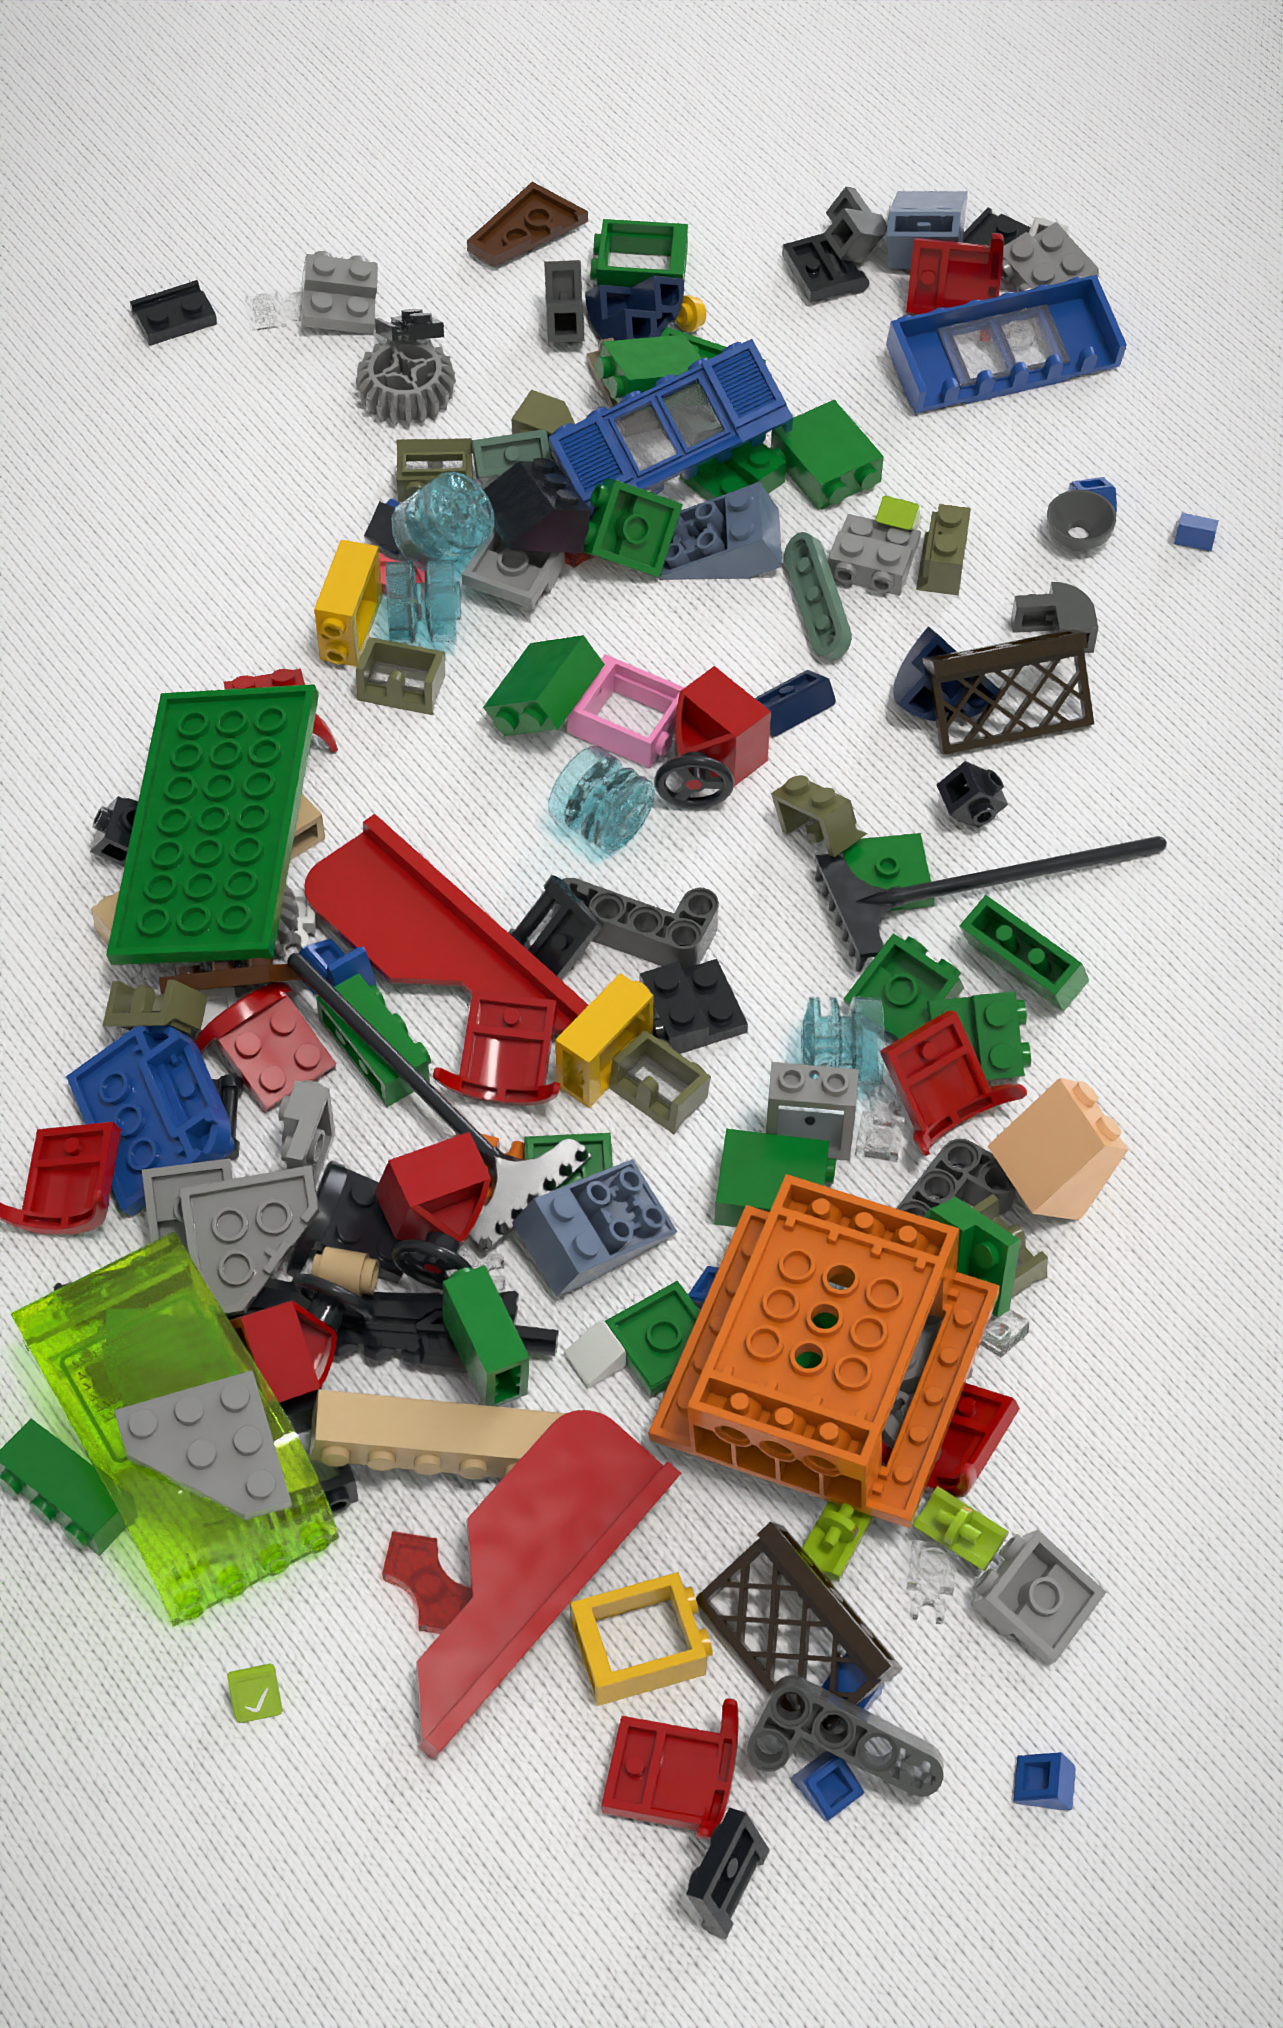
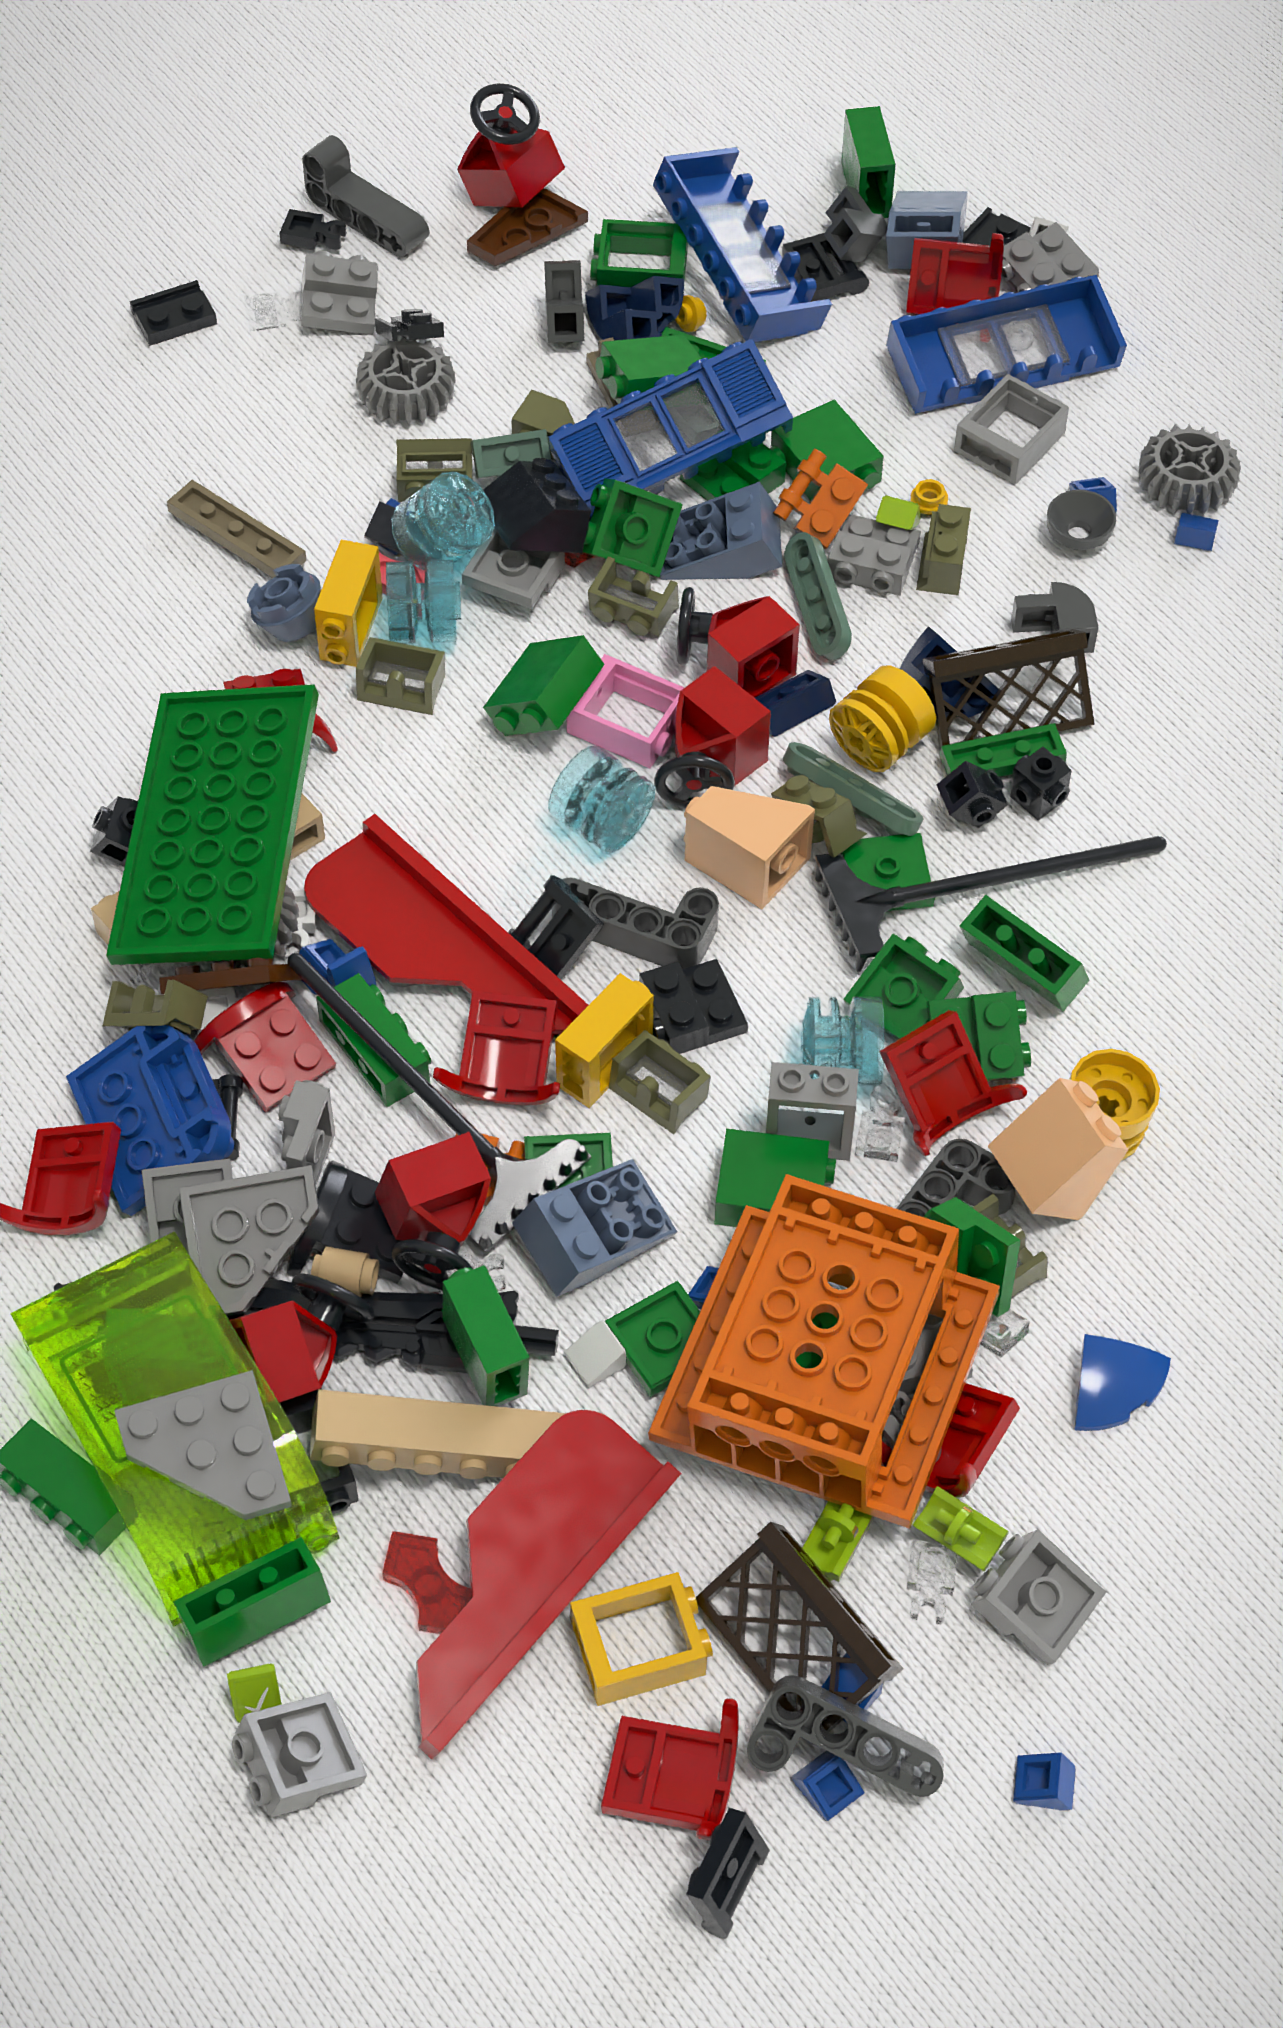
none -> dark tan plate [167,479,307,578]
none -> green brick [173,1537,331,1667]
none -> light grey plate [232,1692,367,1818]
none -> sand blue cone [247,564,321,642]
none -> black plate [279,209,347,250]
none -> dark grey beam [302,135,430,257]
none -> red piece [457,83,565,208]
none -> olive window [588,557,679,637]
none -> blue window [653,147,832,342]
none -> red piece [676,587,800,698]
none -> light nougat slope [683,786,815,909]
none -> orange plate [773,449,868,549]
none -> sand green plate [782,742,924,836]
none -> yellow wheel [829,665,937,772]
none -> green brick [841,106,896,218]
none -> yellow plate [910,479,948,515]
none -> green plate [940,723,1067,777]
none -> light grey window [954,374,1069,485]
none -> black brick [1010,747,1072,821]
none -> yellow wheel [1069,1049,1160,1161]
none -> blue brick [1074,1334,1171,1431]
none -> light grey gear [1138,424,1241,515]

